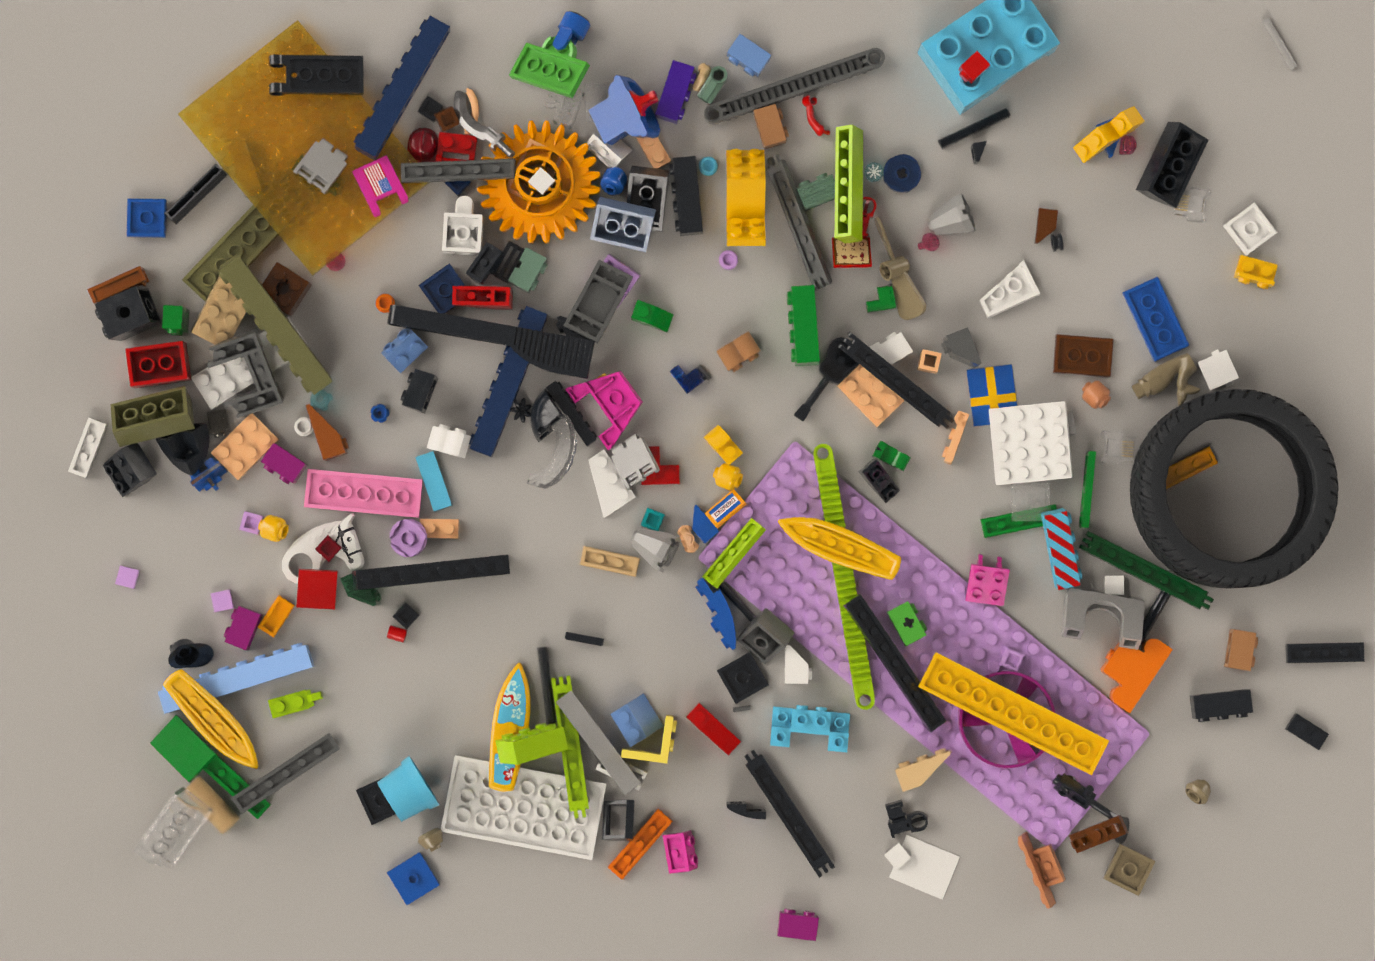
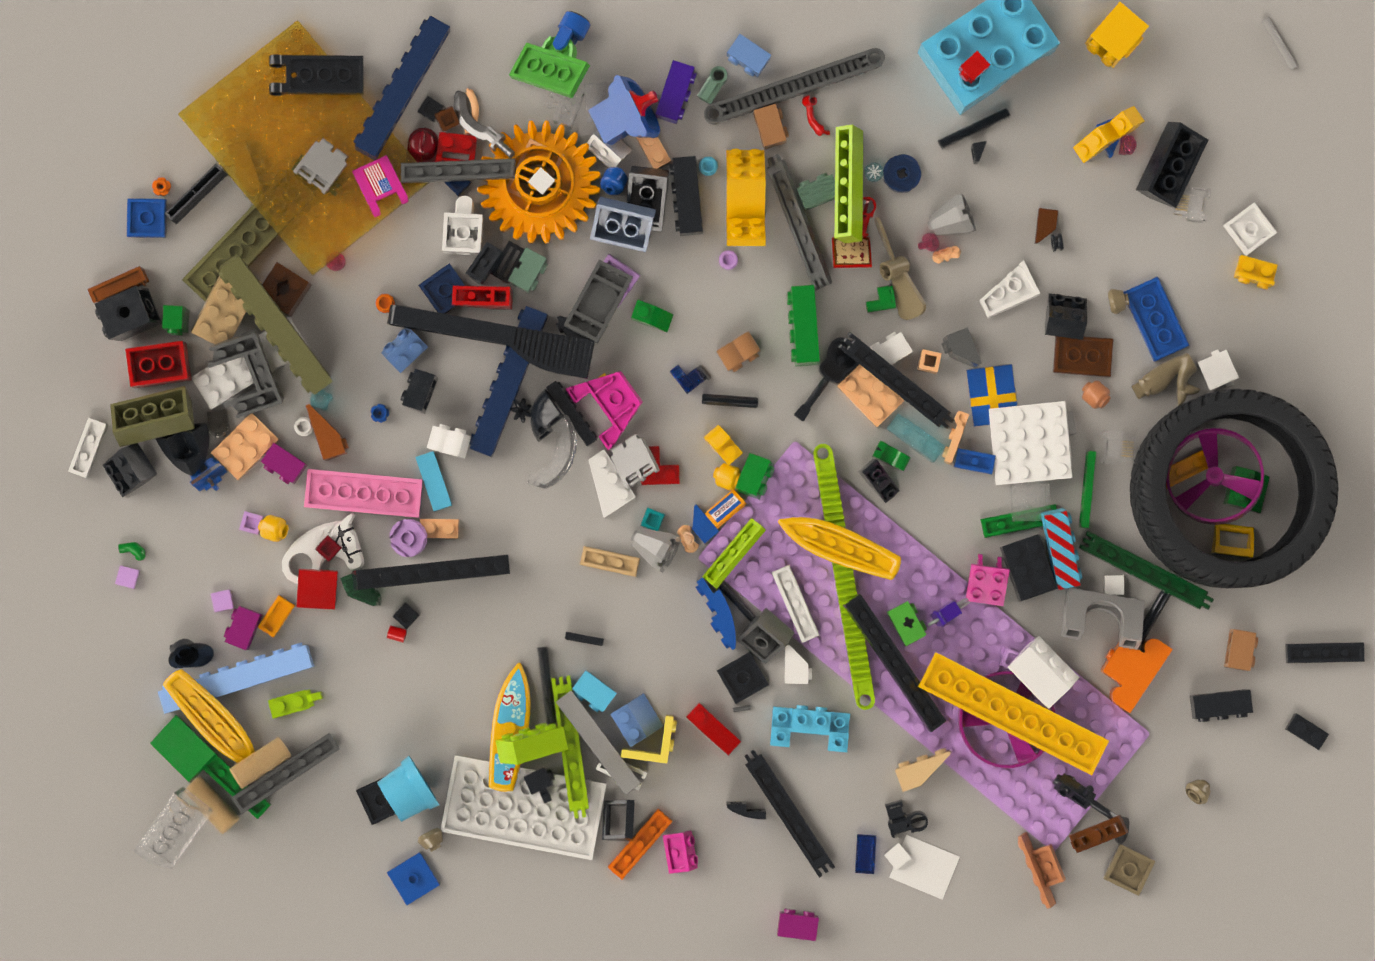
tan arm [692,63,711,92] -> none
none -> green arm [118,542,146,561]
none -> orange plate [152,177,171,196]
none -> tan piece [229,737,291,789]
none -> black brick [524,766,555,804]
none -> medium azure brick [572,670,617,713]
none -> black axle [702,394,758,408]
none -> green brick [735,453,775,500]
none -> white tile [771,565,820,643]
none -> clear blue tile [855,834,876,874]
none -> clear light blue slope [887,414,945,463]
none -> dark purple piece [928,598,970,627]
none -> light nougat piece [932,246,961,264]
none -> blue plate [954,448,996,475]
none -> black brick [1000,534,1058,602]
none -> white slope [1008,636,1080,709]
none -> black slope [1045,293,1087,340]
none -> yellow brick [1085,2,1149,68]
none -> dark tan cone [1108,289,1129,315]
none -> magenta piece [1166,428,1264,525]
none -> yellow tile [1211,524,1254,558]
none -> green slope [1223,466,1270,514]

